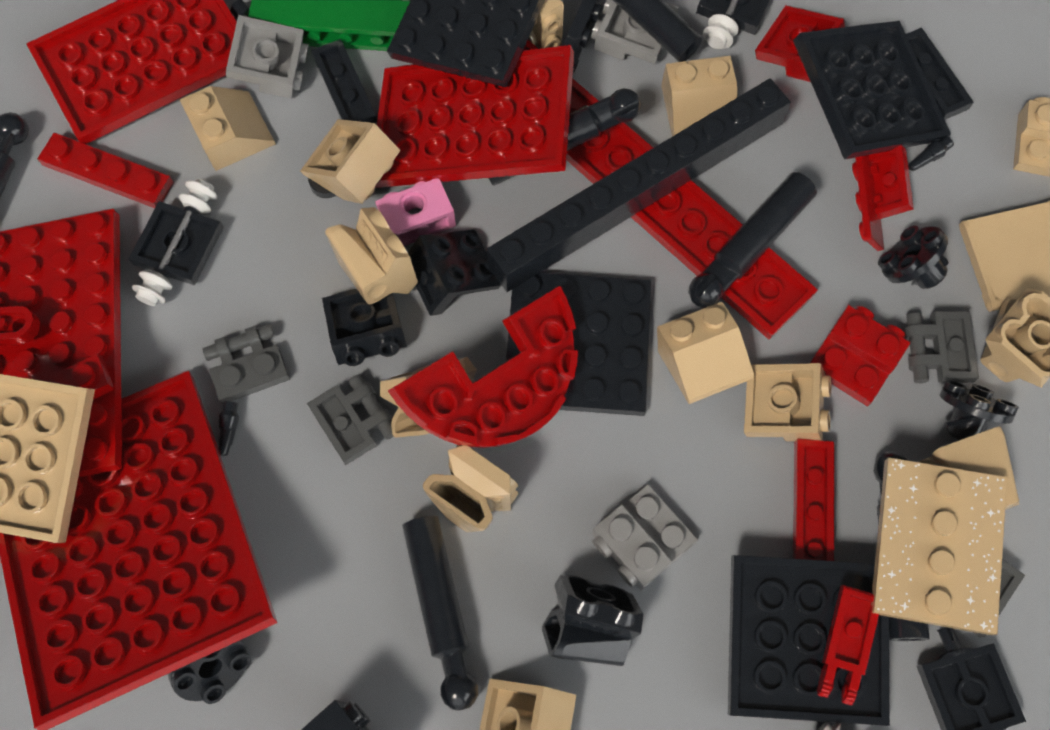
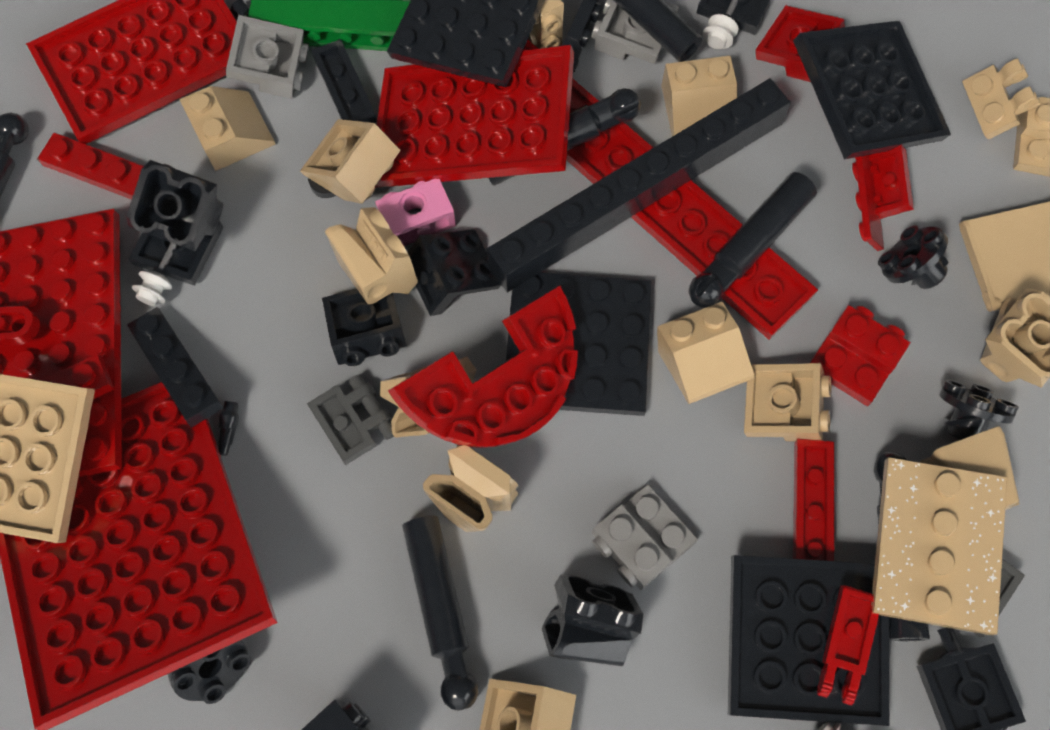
dark grey plate [202,324,290,404] -> none
dark grey plate [904,311,979,384] -> none
black plate [906,28,974,120] -> none
black piece [908,136,954,171] -> none
none -> black piece [126,160,223,251]
none -> black plate [127,306,223,428]
none -> tan plate [962,58,1040,140]

